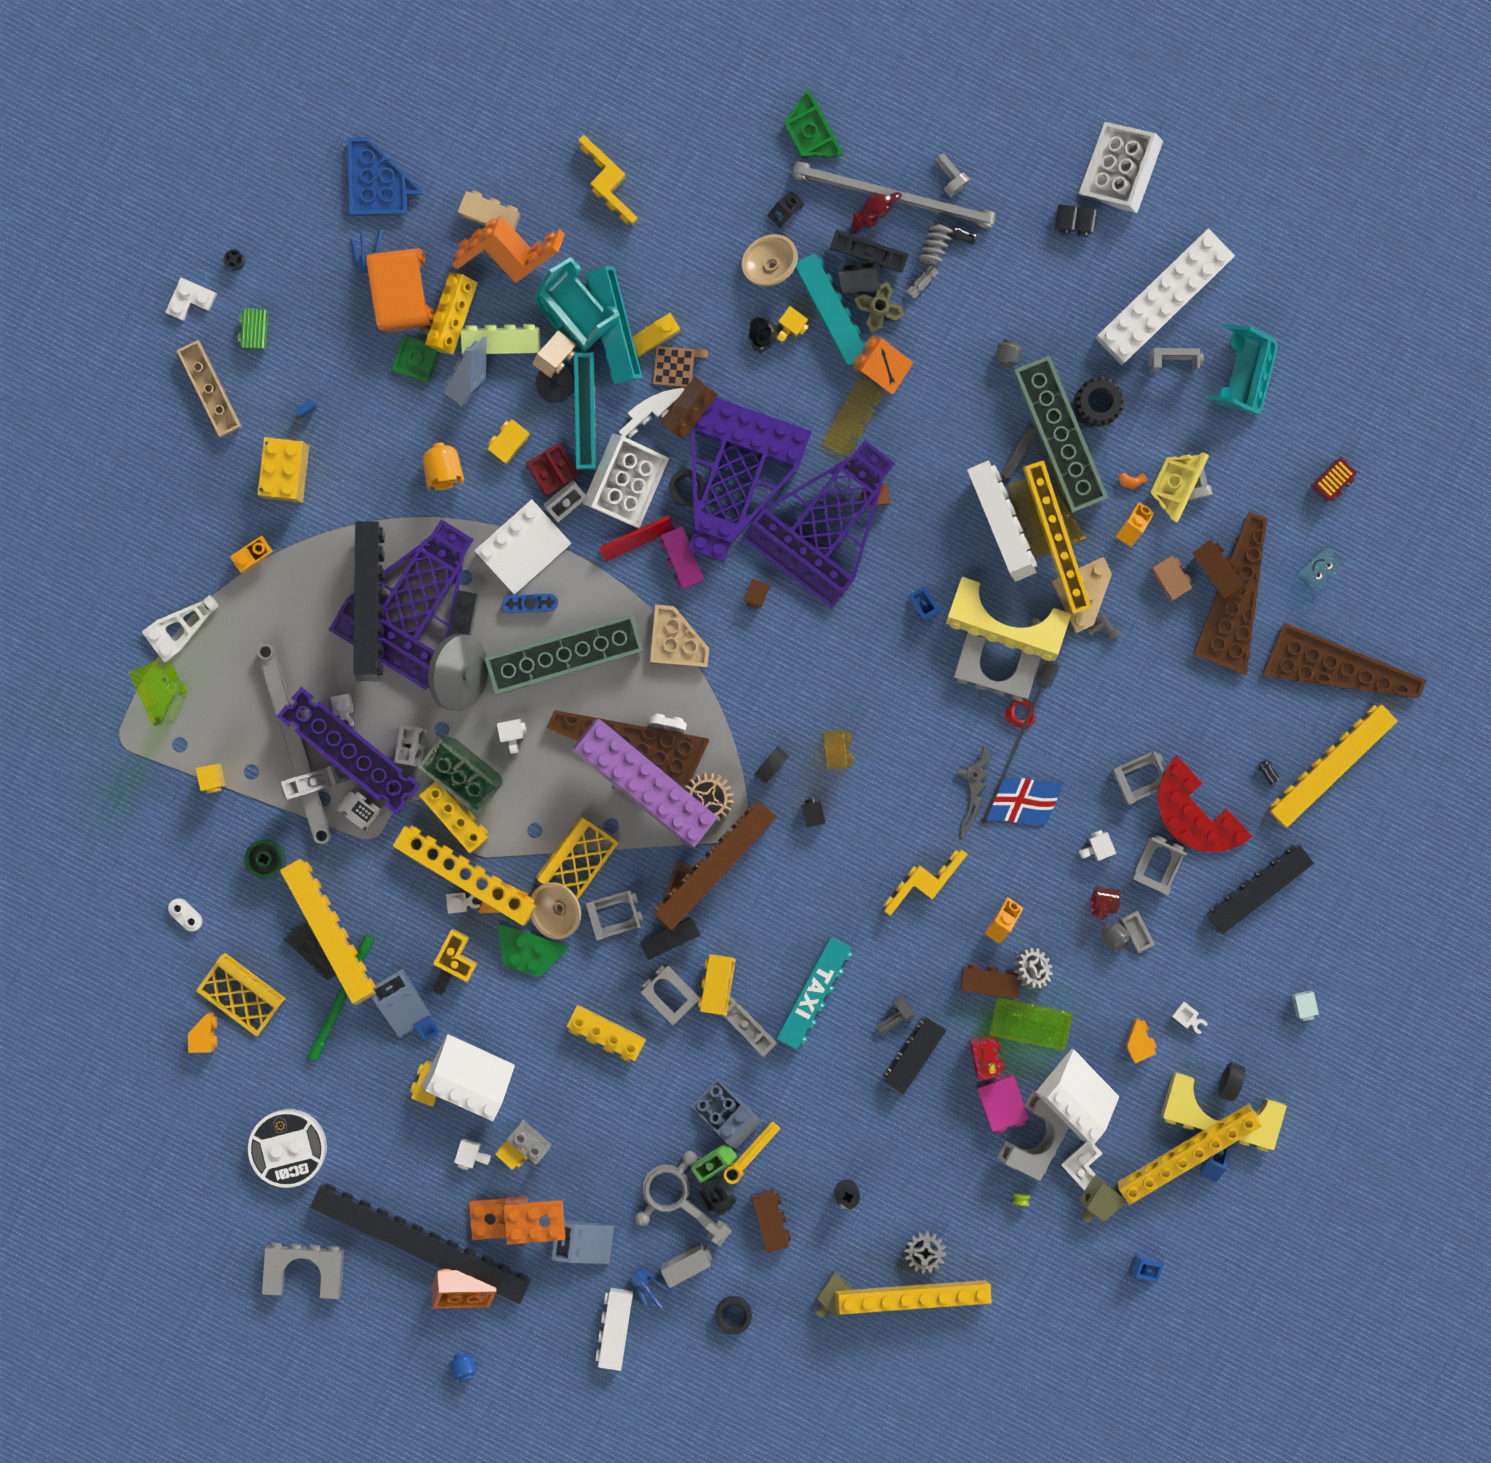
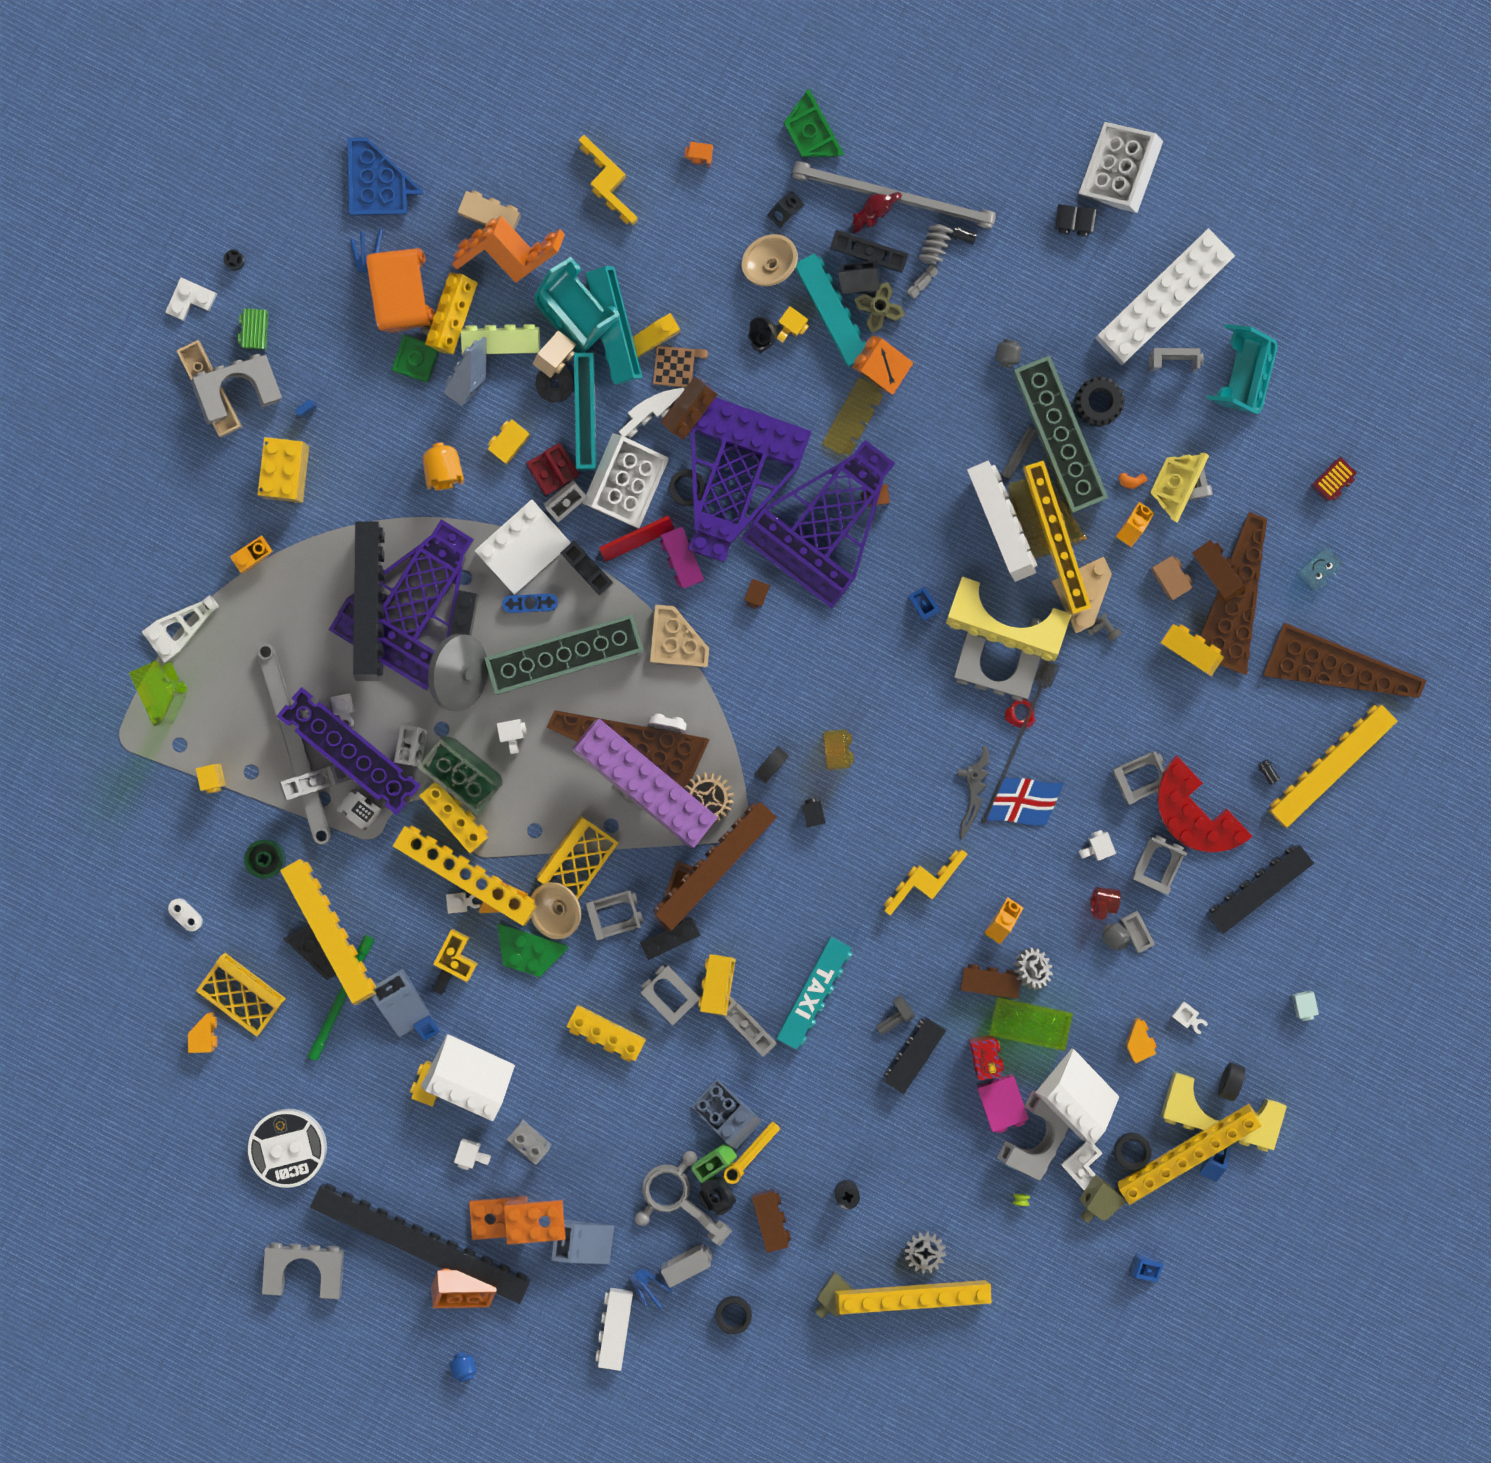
yellow brick [496,1140,527,1170] -> none
light grey piece [935,153,970,197] -> none
none -> light grey arch [191,354,282,425]
none -> black arch [560,540,614,596]
none -> orange brick [684,142,713,167]
none -> black tyre [1114,1133,1152,1170]
none -> yellow brick [1160,624,1224,676]

